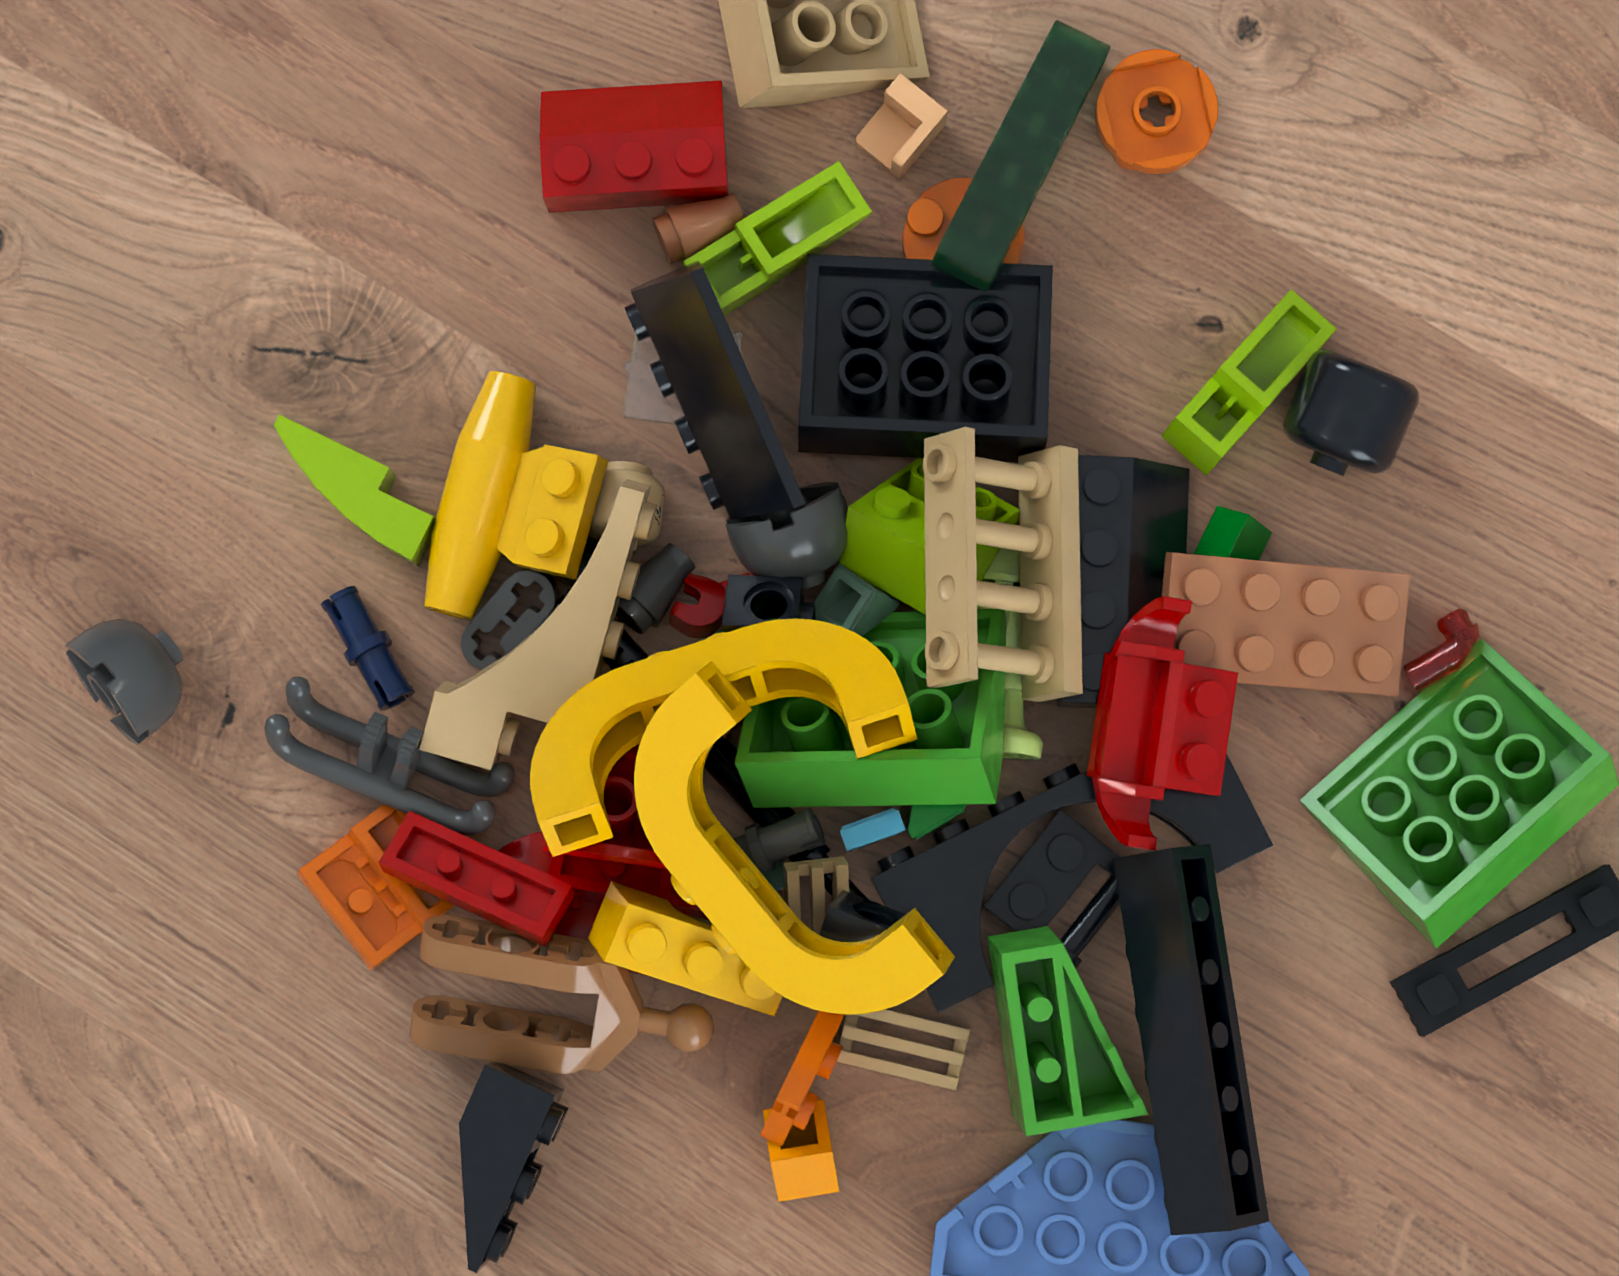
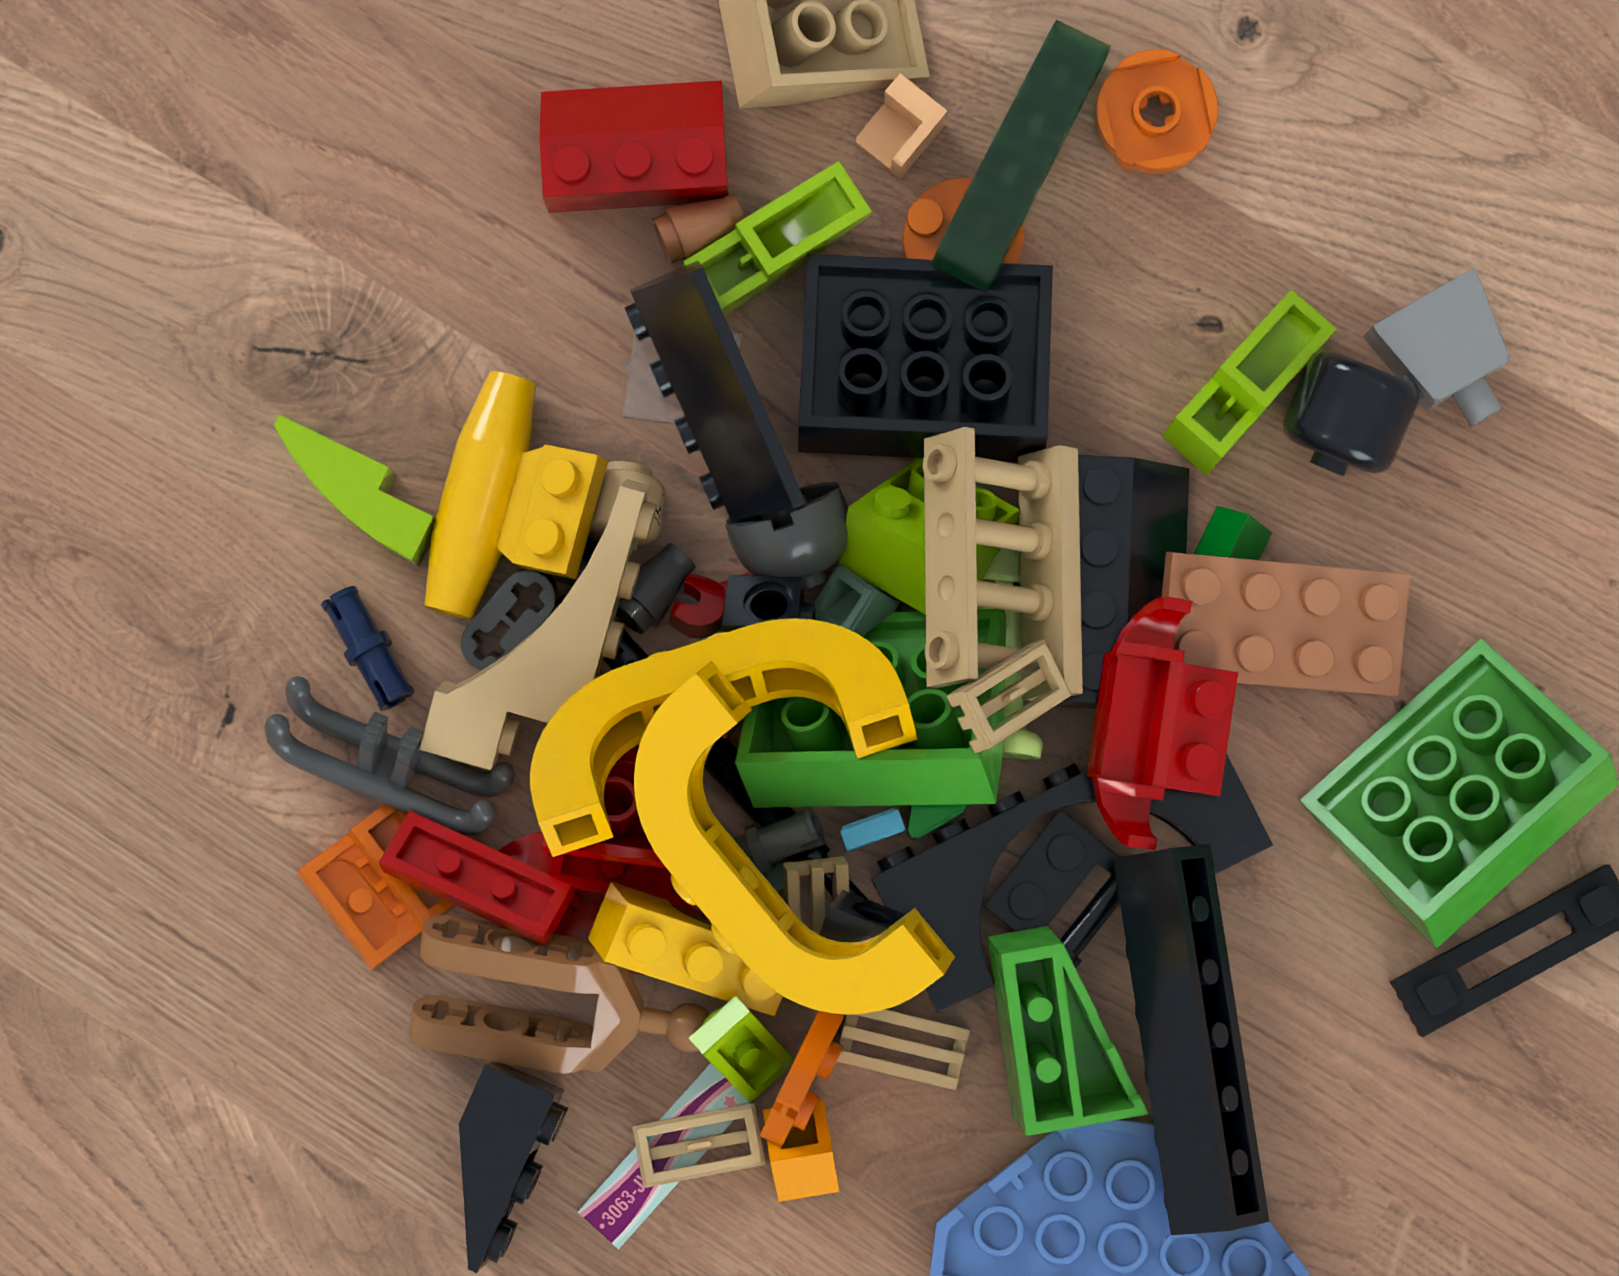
dark grey cylinder [65,619,183,745] -> none
clear red arm [1403,608,1480,692] -> none
none -> sticker [578,1063,750,1250]
none -> tan tile [632,1102,766,1188]
none -> lime plate [689,996,795,1103]
none -> tan tile [947,639,1071,753]
none -> light grey torso [1364,268,1510,427]

